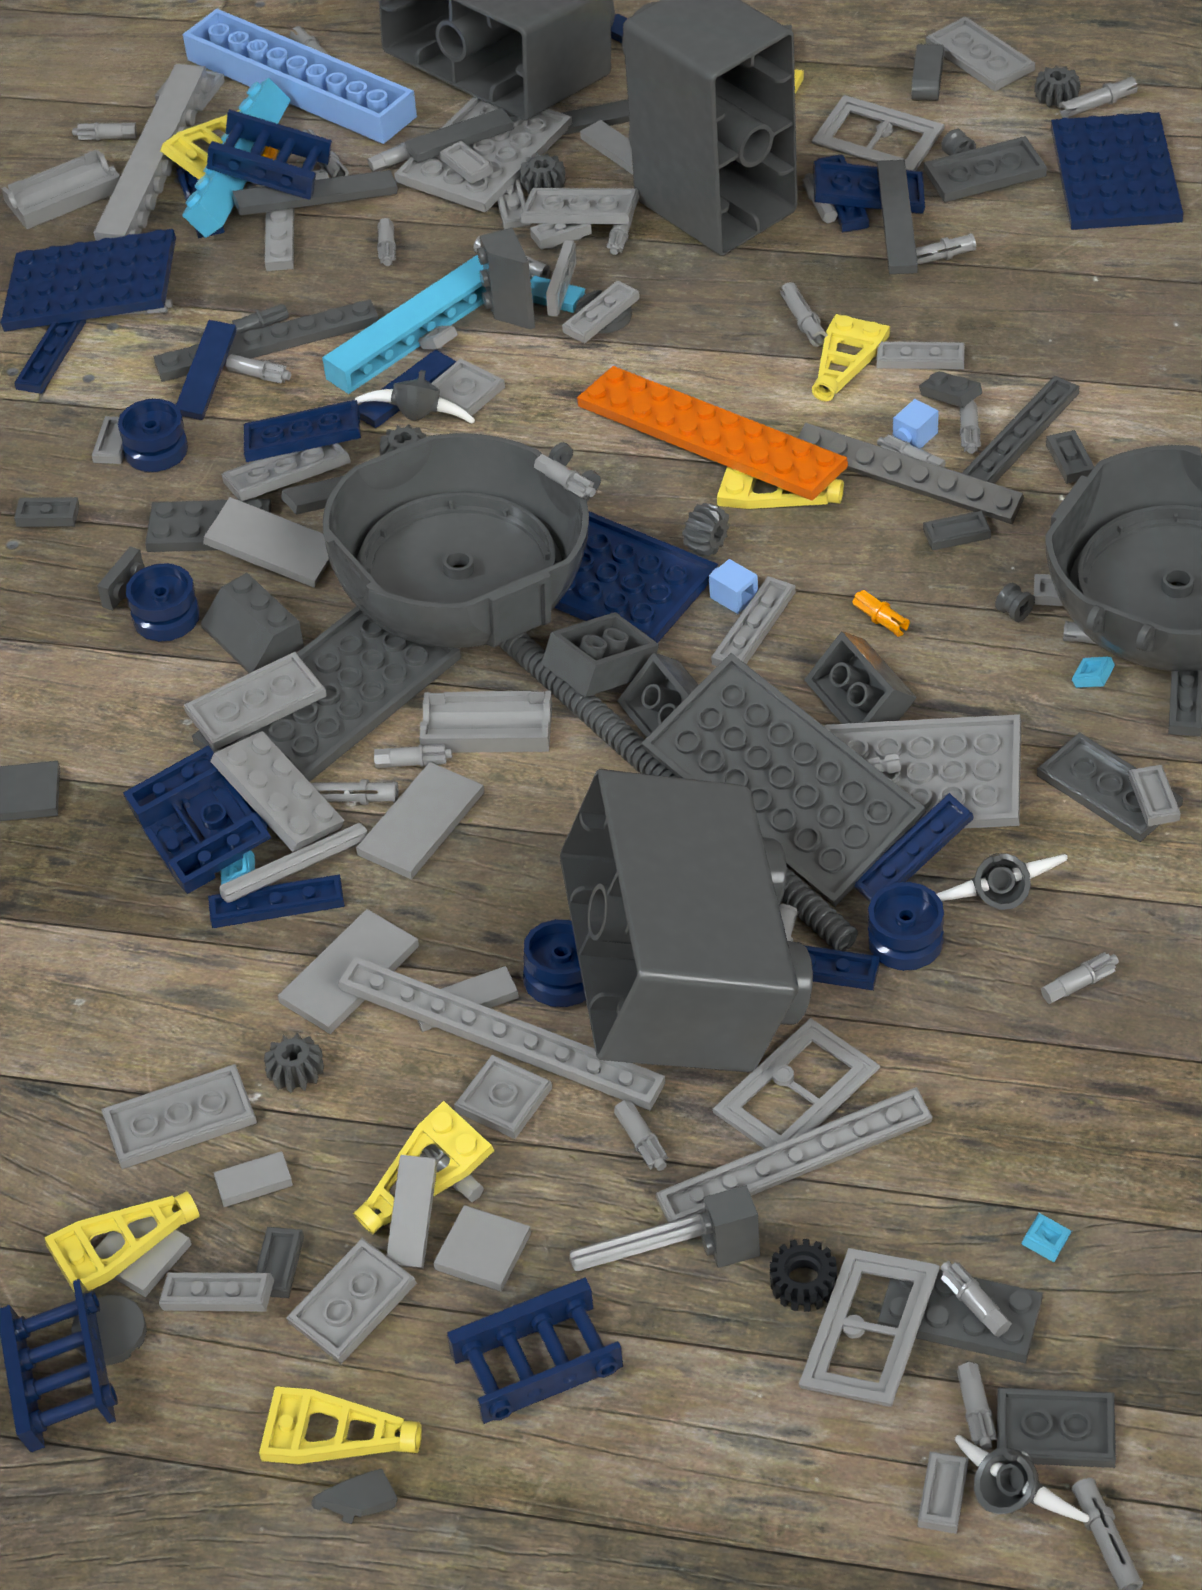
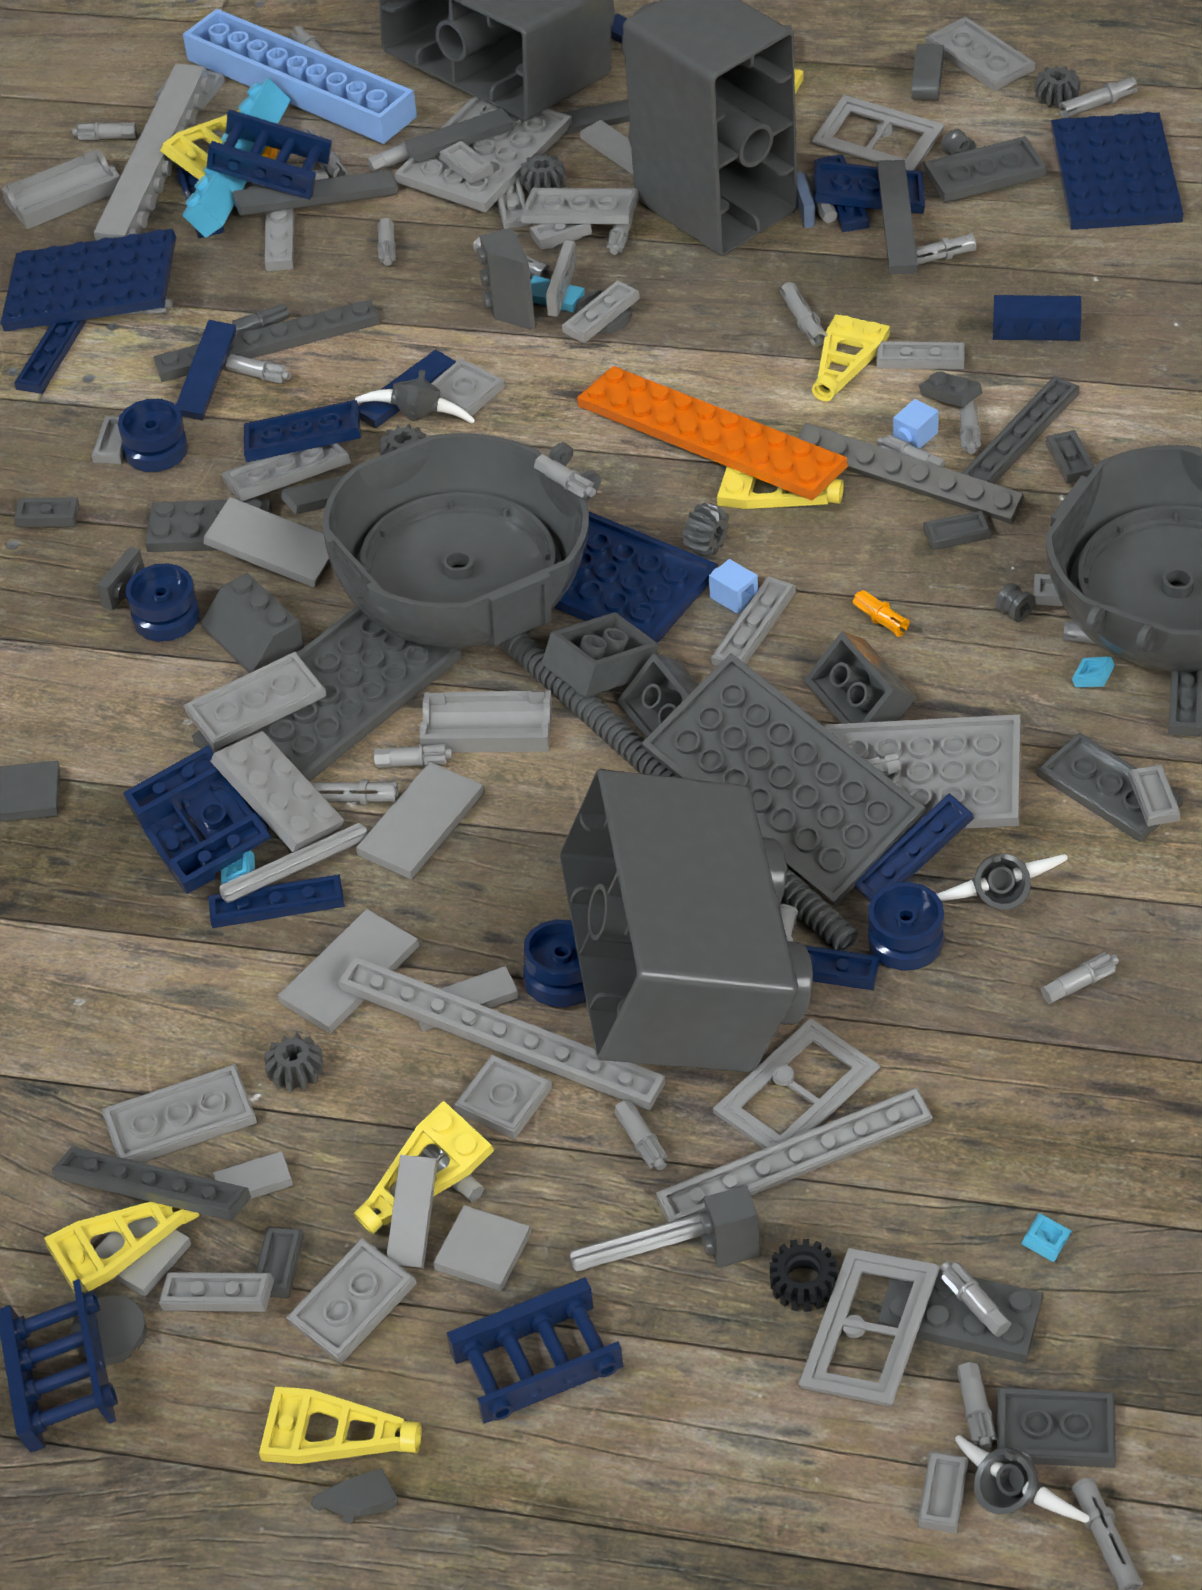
medium azure brick [322,255,486,394] -> none
light grey tile [418,326,458,349] -> none
none -> dark grey tile [52,1147,251,1221]
none -> sand blue tile [797,171,815,228]
none -> dark blue brick [993,295,1081,341]

